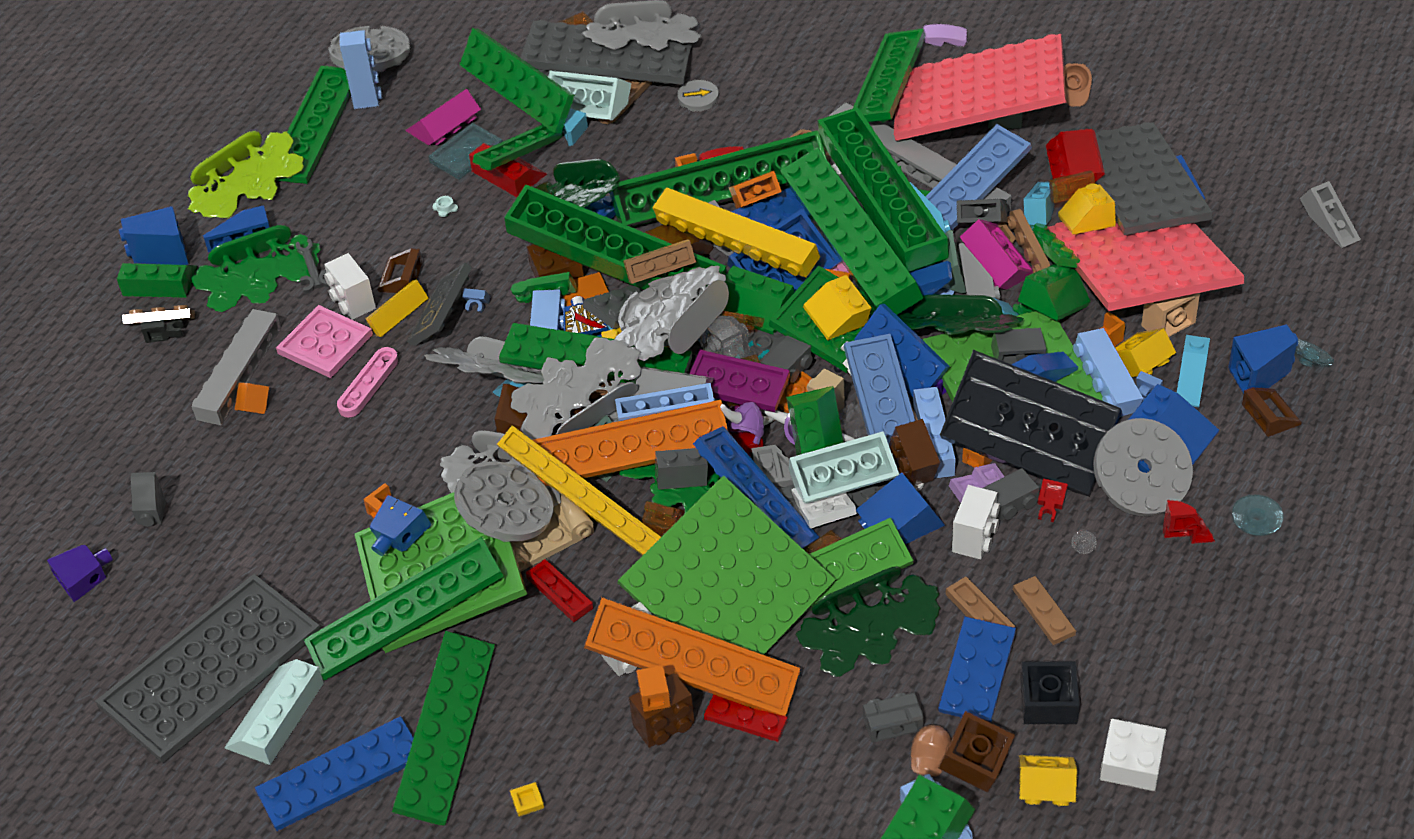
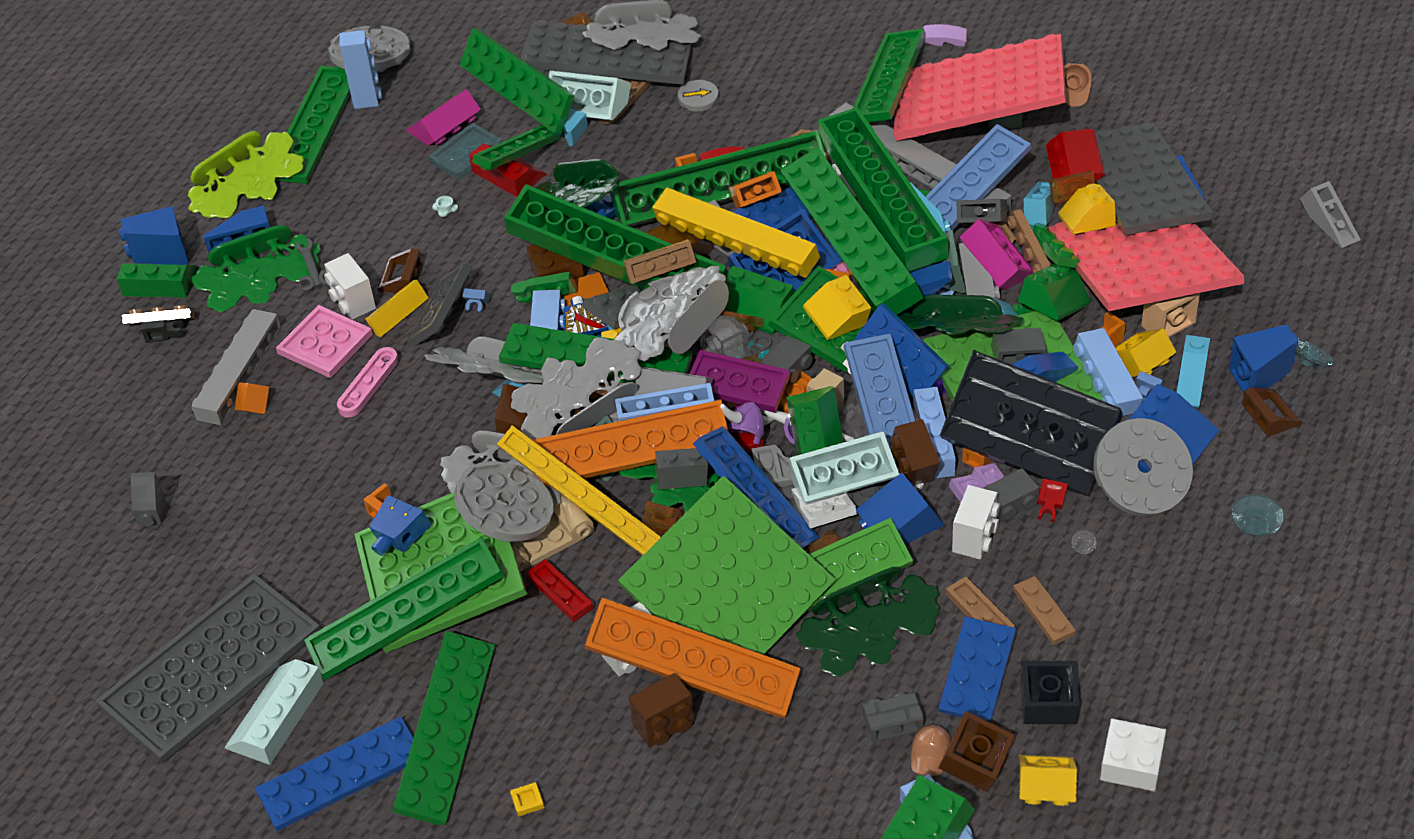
dark purple torso [47,545,113,602] -> none
orange panel [636,666,670,712] -> none
red plate [704,694,788,742] -> none
red slope [1163,500,1215,544] -> none

